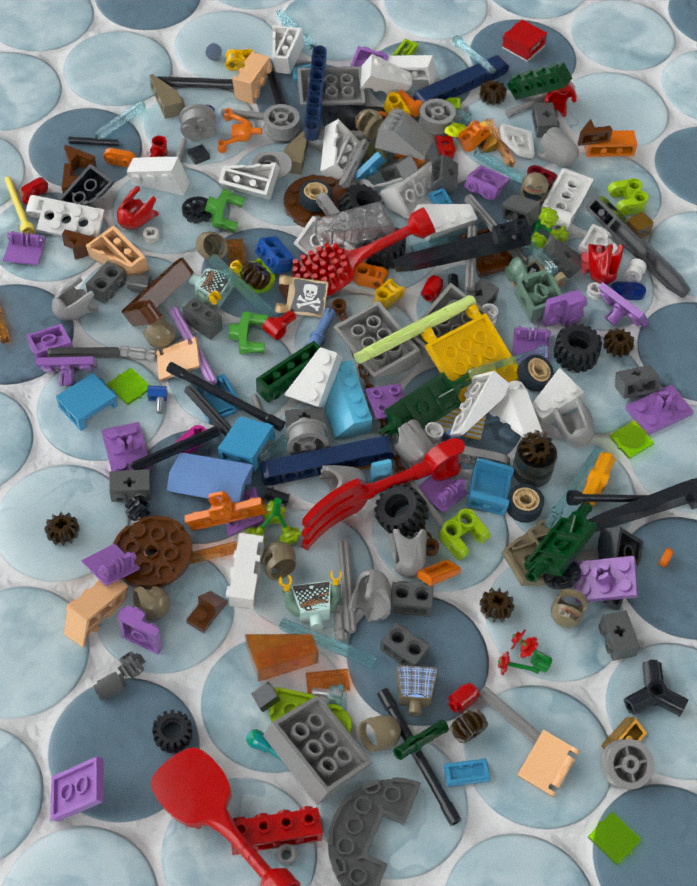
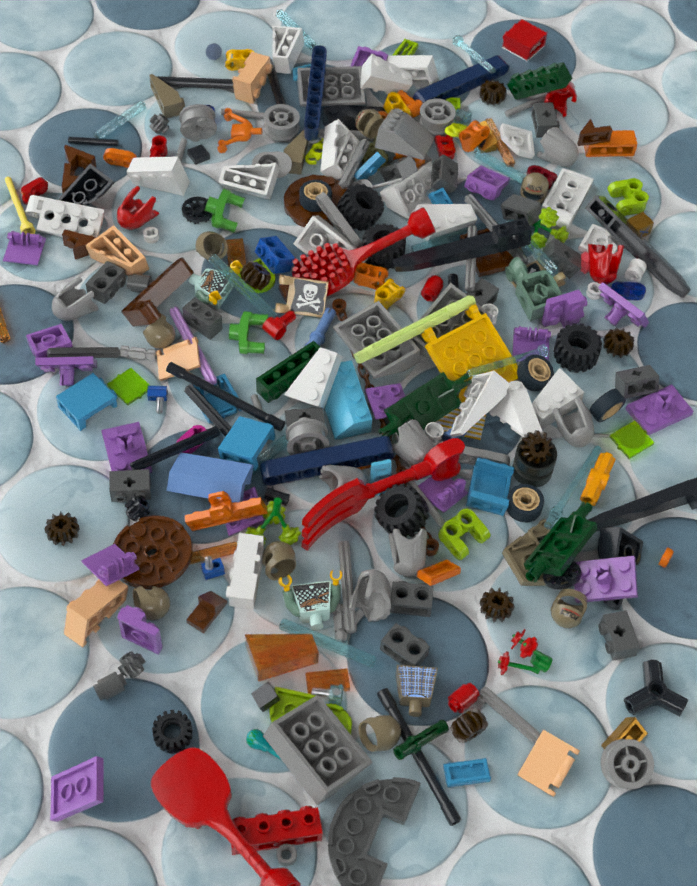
clear wedge [315,201,395,246] -> none
black piece [566,490,647,506] -> none
clear neon green piece [587,812,642,866] -> none
none -> dark grey gear [149,113,169,134]
none -> blue piece [201,556,225,580]
none -> neon yellow piece [305,138,324,165]
none -> black wheel [589,388,626,423]

